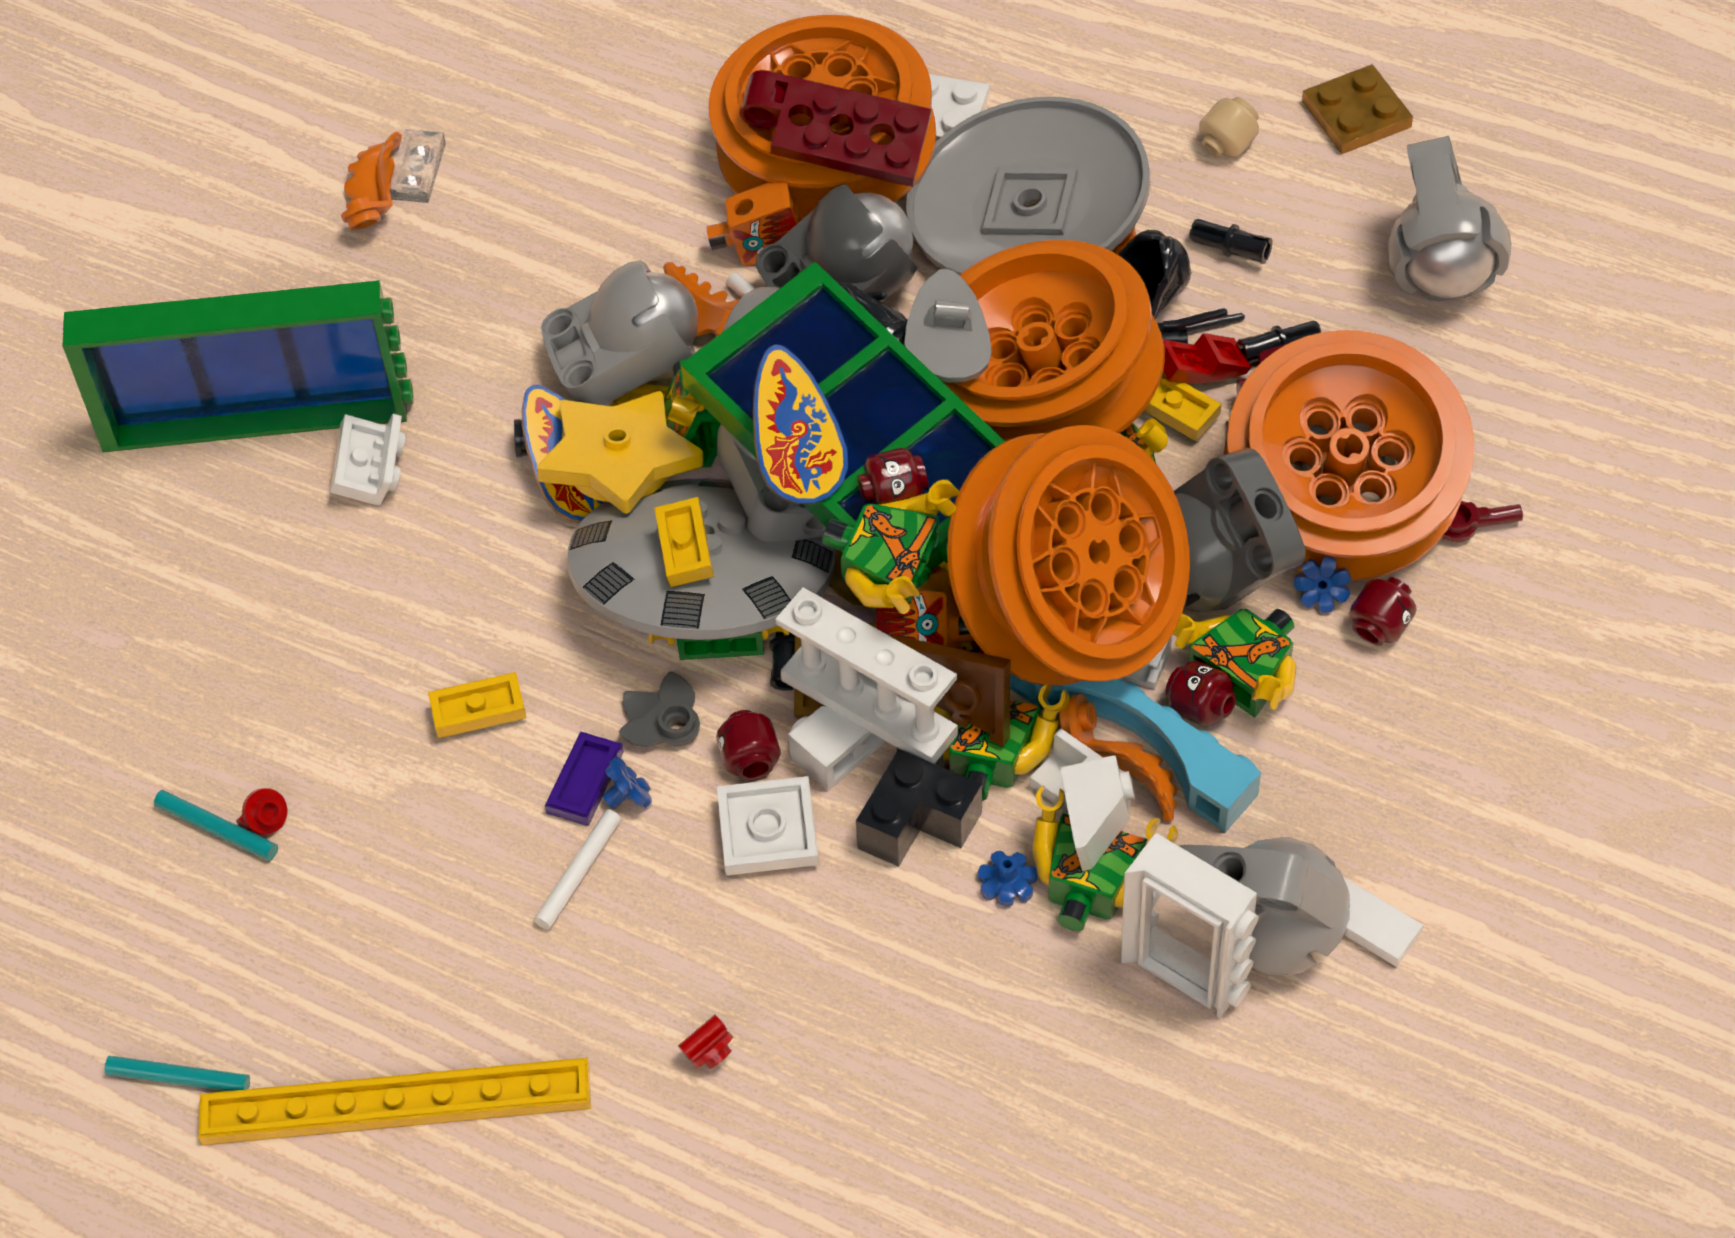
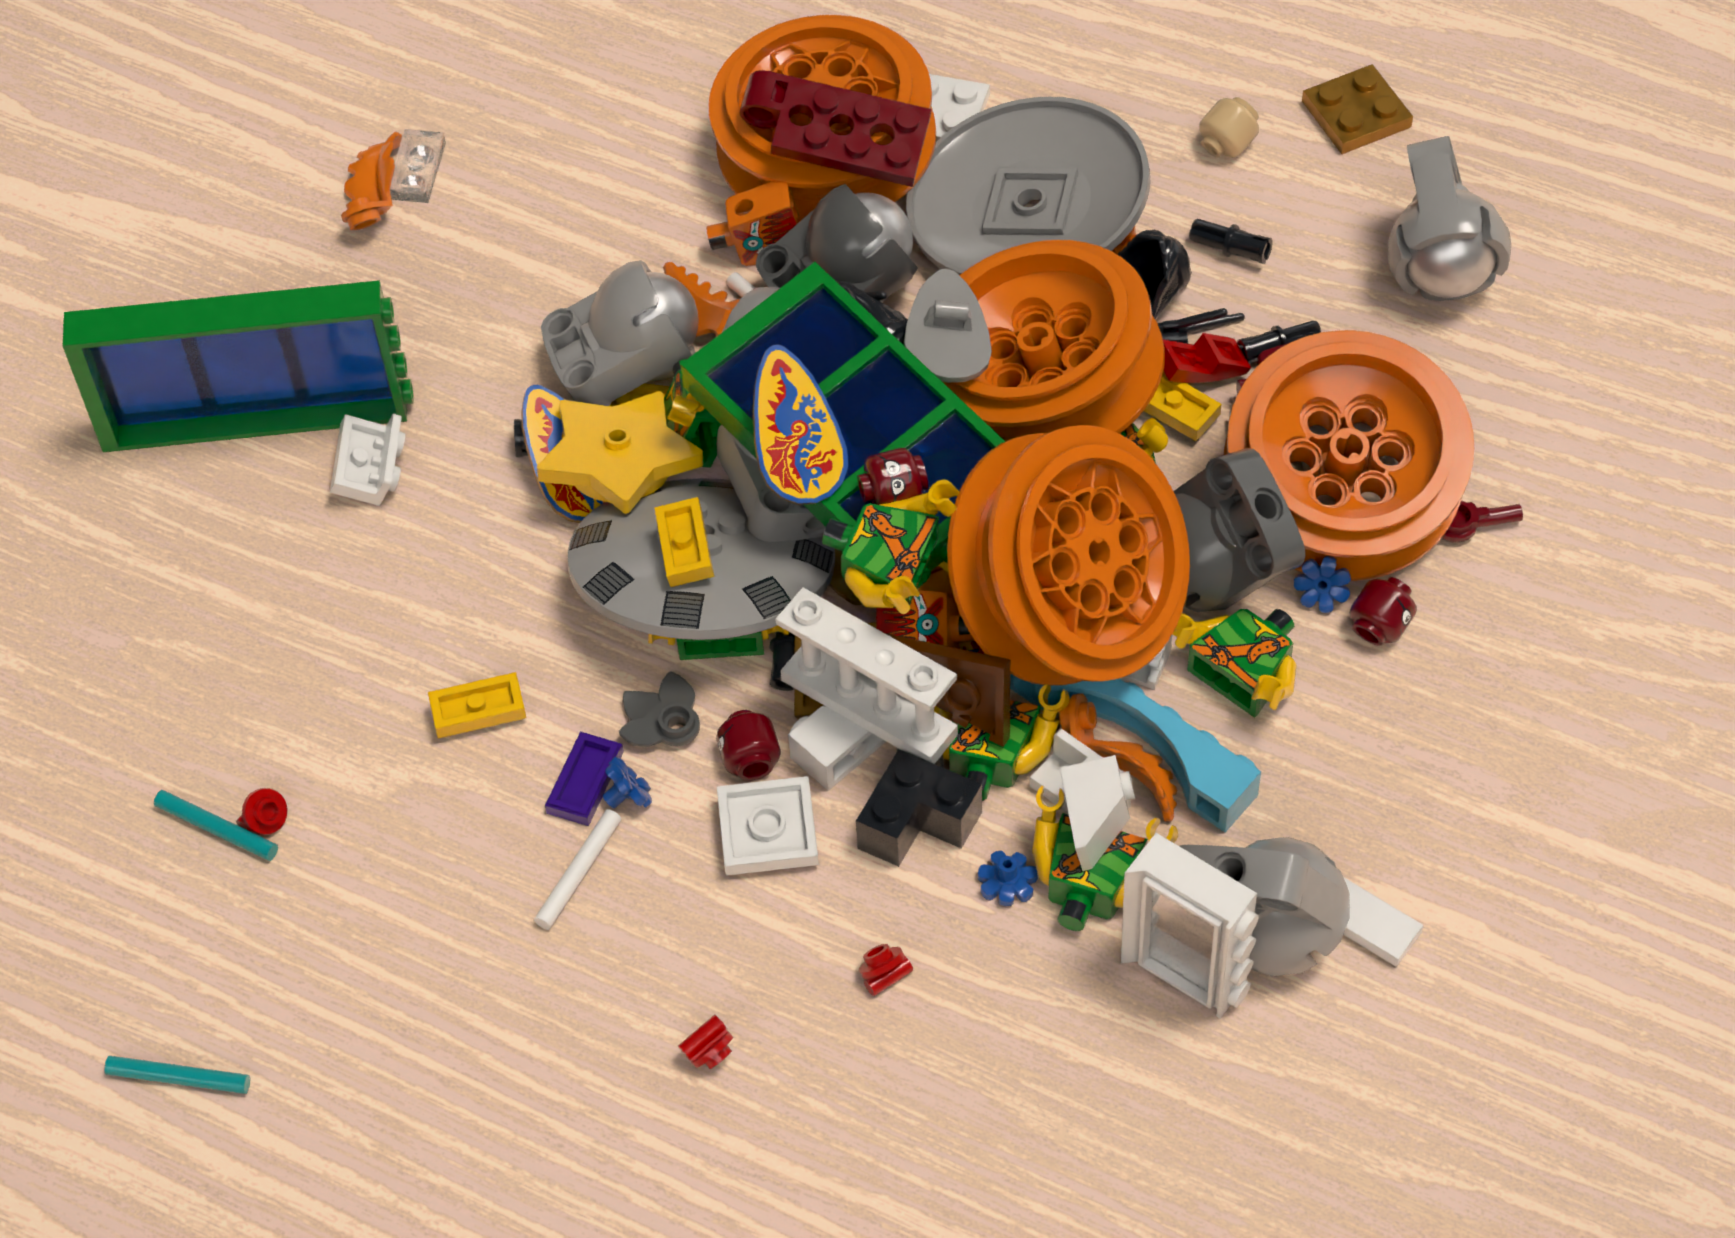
yellow tile [198,1057,591,1145] -> none
dark red head [1165,660,1236,727] -> none
none -> red plate [859,944,913,996]

